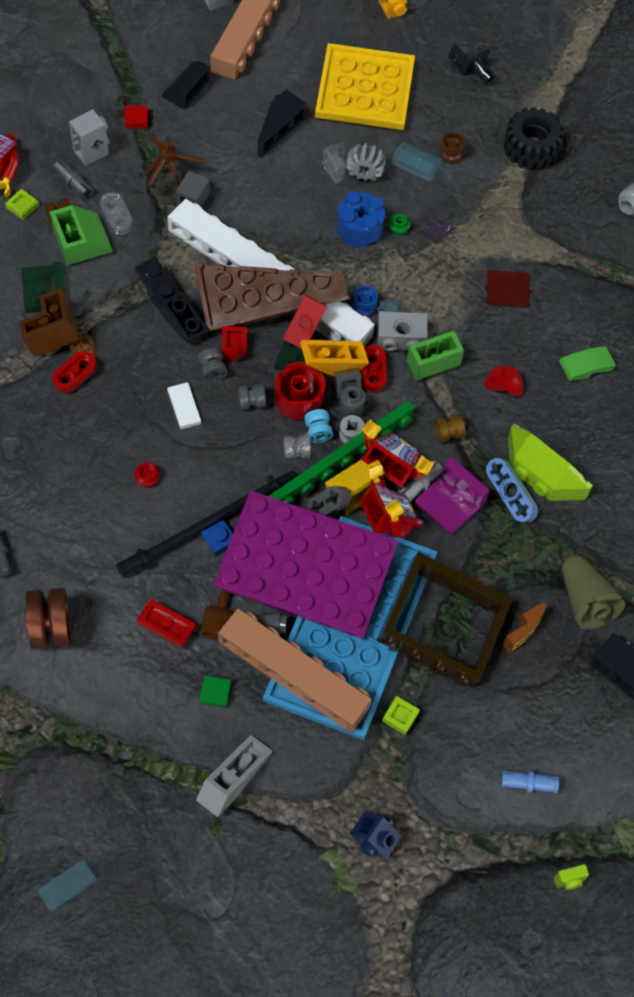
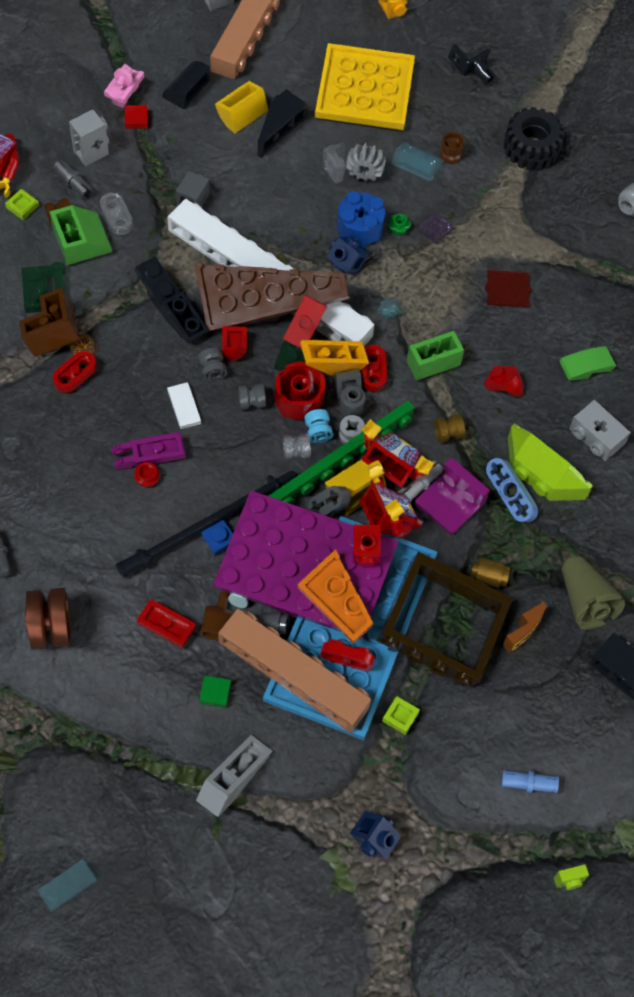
reddish brown plant [145,135,204,188] -> none
blue wheel [353,285,378,318] -> none
light grey brick [377,311,428,351] -> none
none -> bright pink hips [104,64,144,108]
none -> magenta hinge [112,432,186,470]
none -> yellow brick [215,81,268,134]
none -> light aqua piece [228,594,248,608]
none -> orange wing [297,549,373,644]
none -> red plate [320,639,375,671]
none -> dark blue brick [326,236,369,273]
none -> red brick [353,525,381,567]
none -> pearl gold brick [471,558,510,588]
none -> light grey brick [569,400,631,461]

